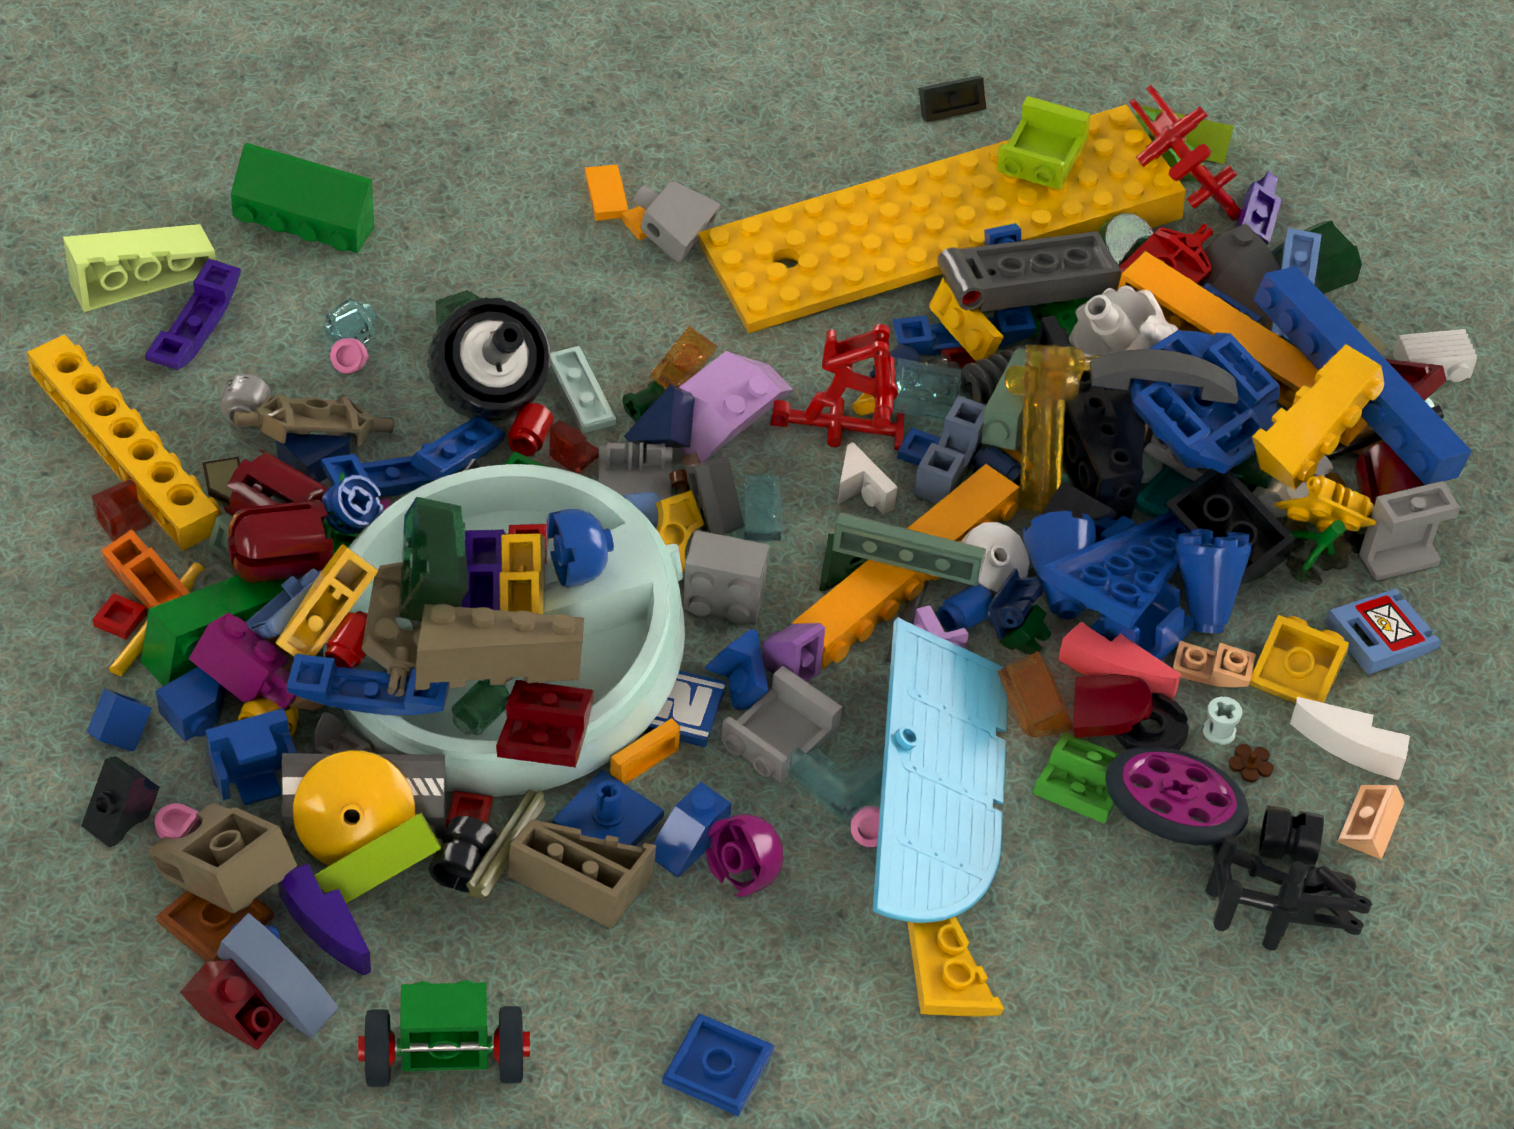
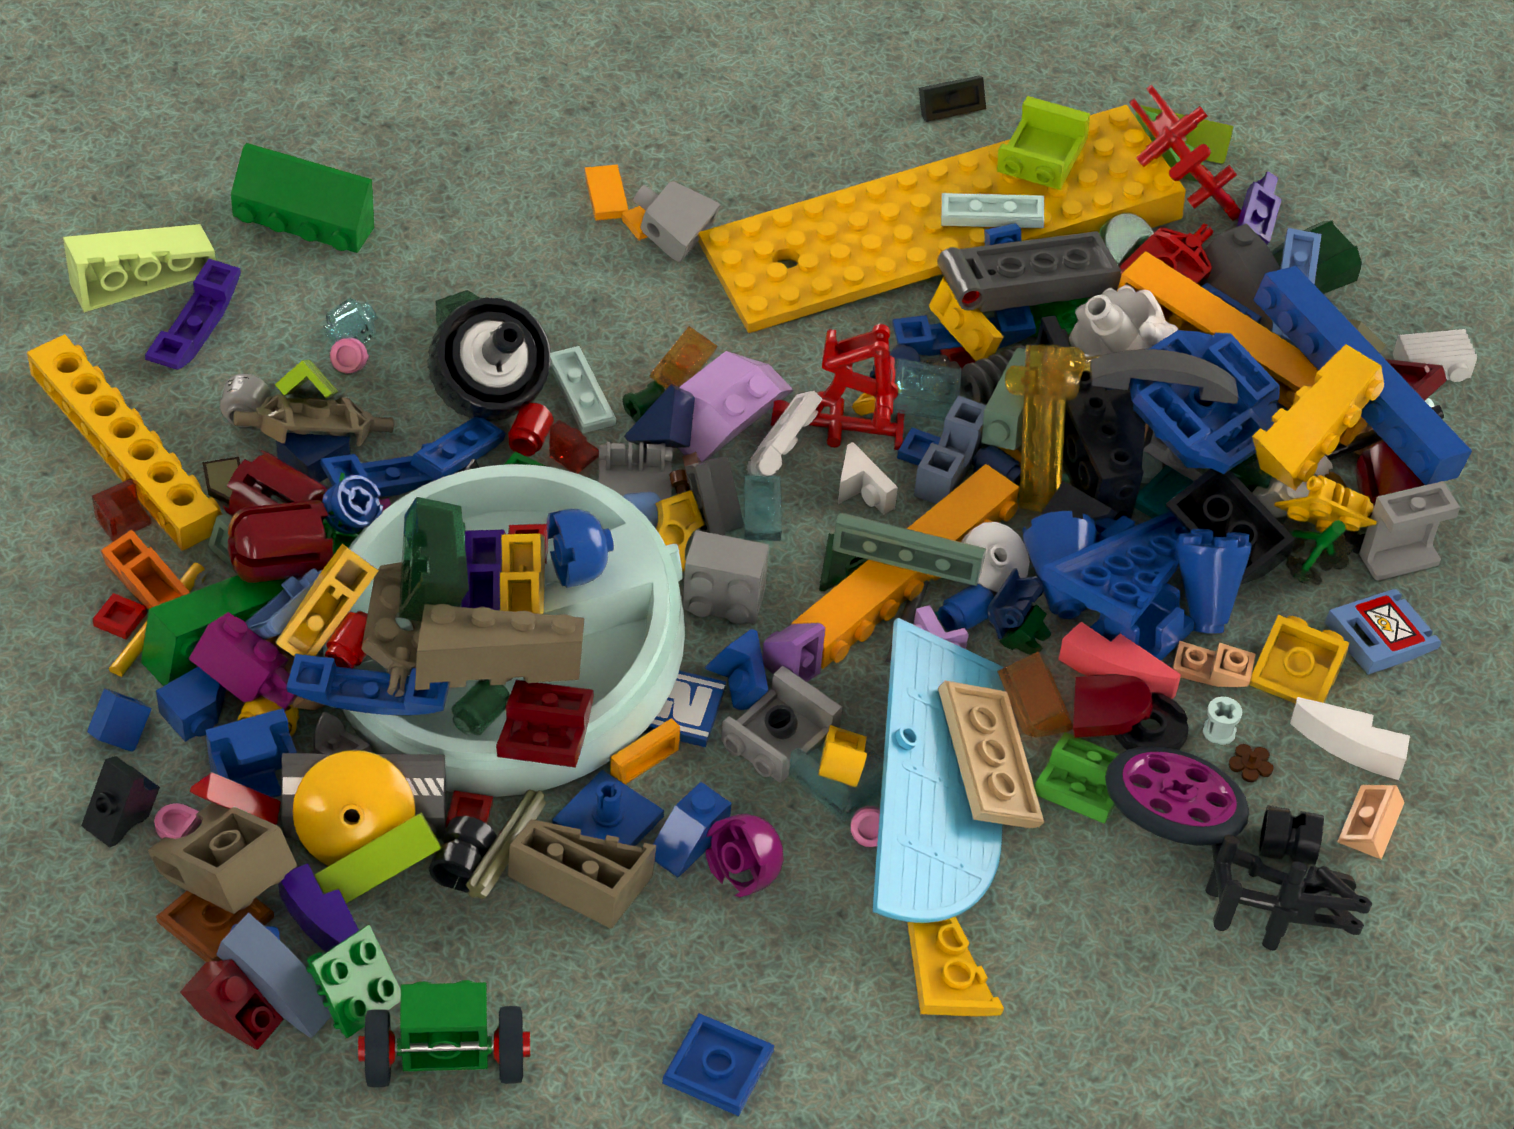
none -> slope [190,772,281,825]
none -> lime panel [275,359,338,398]
none -> hinge [306,924,401,1038]
none -> white hinge [746,391,822,479]
none -> black hinge [764,705,798,740]
none -> yellow plate [818,725,867,787]
none -> tan tile [938,680,1044,828]
none -> light aqua tile [941,193,1044,228]

